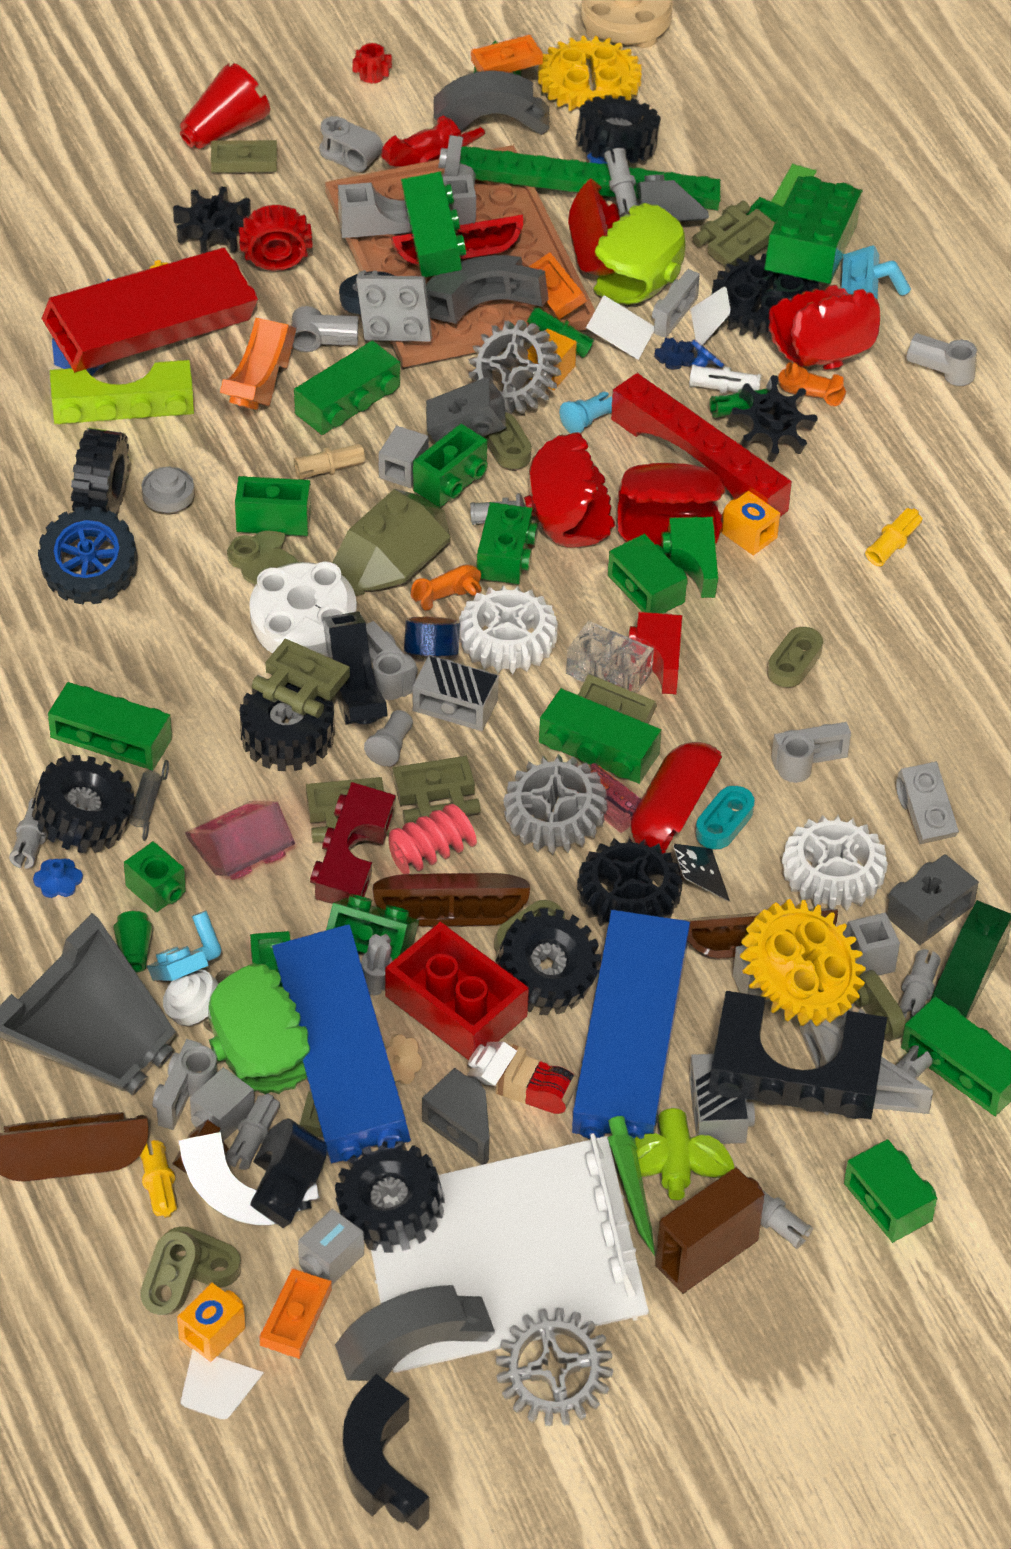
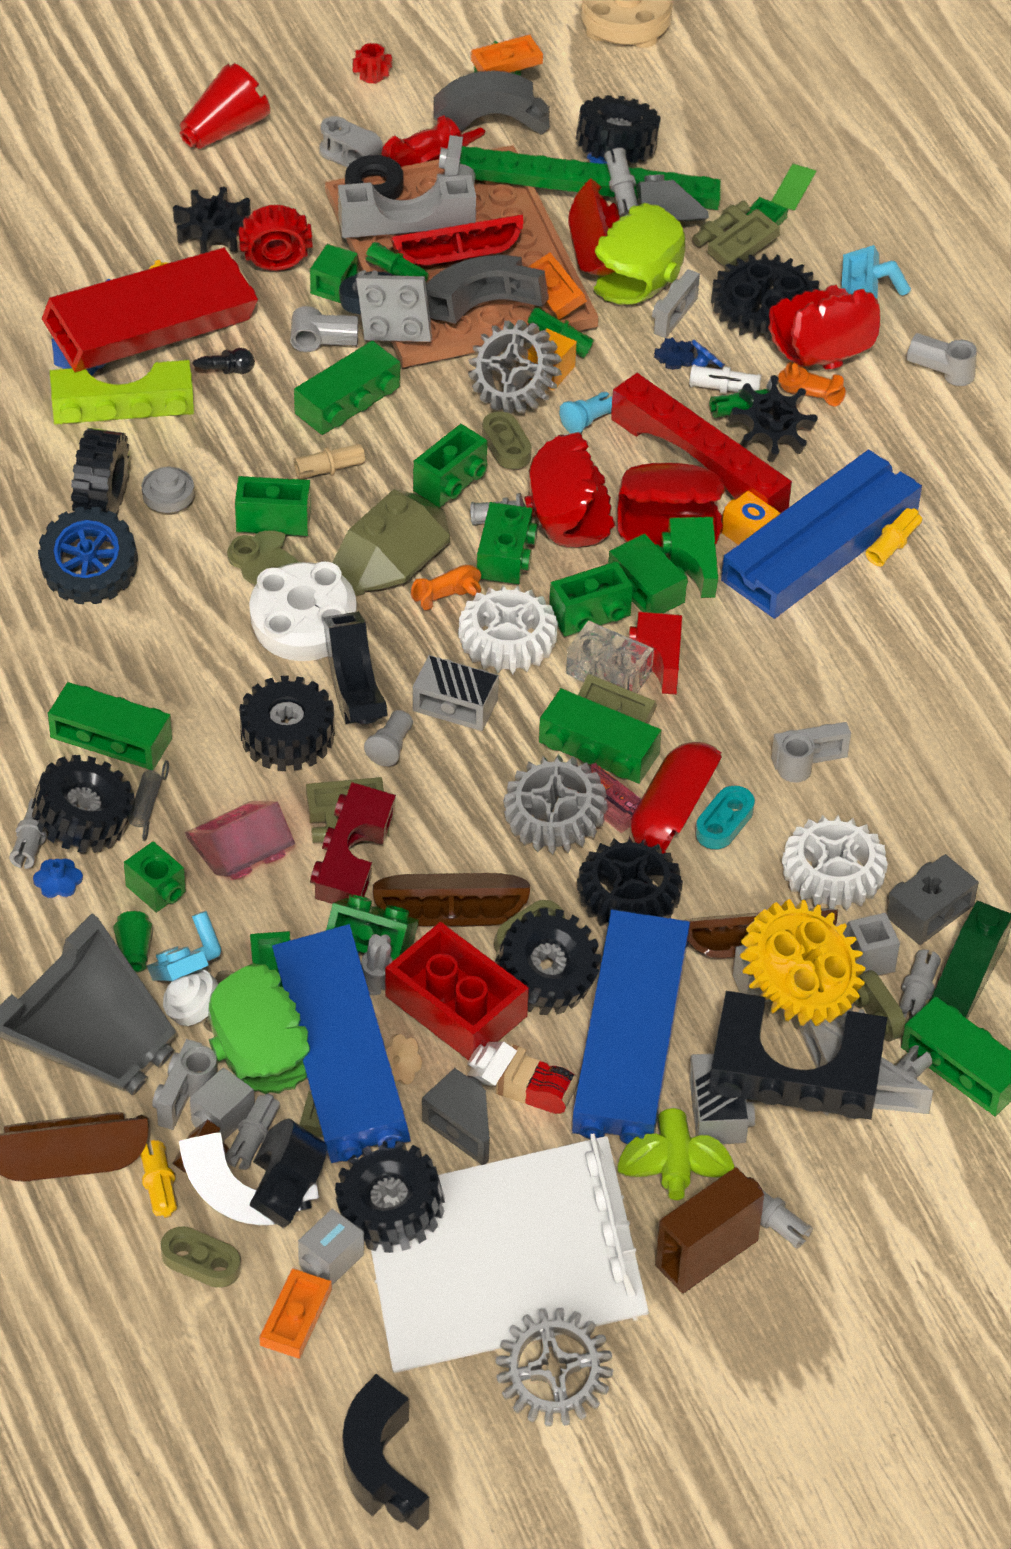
olive plate [141,1231,201,1315] -> none
light orange brick [177,1283,245,1362] -> none
white sticker [181,1349,264,1420] -> none
olive plate [211,140,277,173] -> none
orange arch [220,317,296,410] -> none
olive plate [252,638,350,718] -> none
dark grey arch [335,1285,495,1381] -> none
light grey plate [366,621,418,700] -> none
light grey brick [379,426,429,488] -> none
coral piece [388,804,477,874] -> none
olive plate [392,755,481,824] -> none
green brick [401,171,466,277] -> none
clear blue piece [404,617,460,656] -> none
dark grey brick [426,376,506,442] -> none
yellow gear [538,35,642,111] -> none
white sticker [586,295,654,360] -> none
bright green bar [608,1116,655,1256] -> none
black sticker [674,844,730,902] -> none
white sticker [690,287,730,345] -> none
green brick [764,176,863,284] -> none
olive plate [768,627,823,687] -> none
green brick [844,1139,937,1243] -> none
light grey plate [896,761,959,844] -> none
none -> black bar [193,348,255,374]
none -> green brick [310,244,358,303]
none -> black tyre [345,155,404,200]
none -> green axle [366,242,429,282]
none -> green brick [549,561,633,637]
none -> blue brick [721,449,922,619]

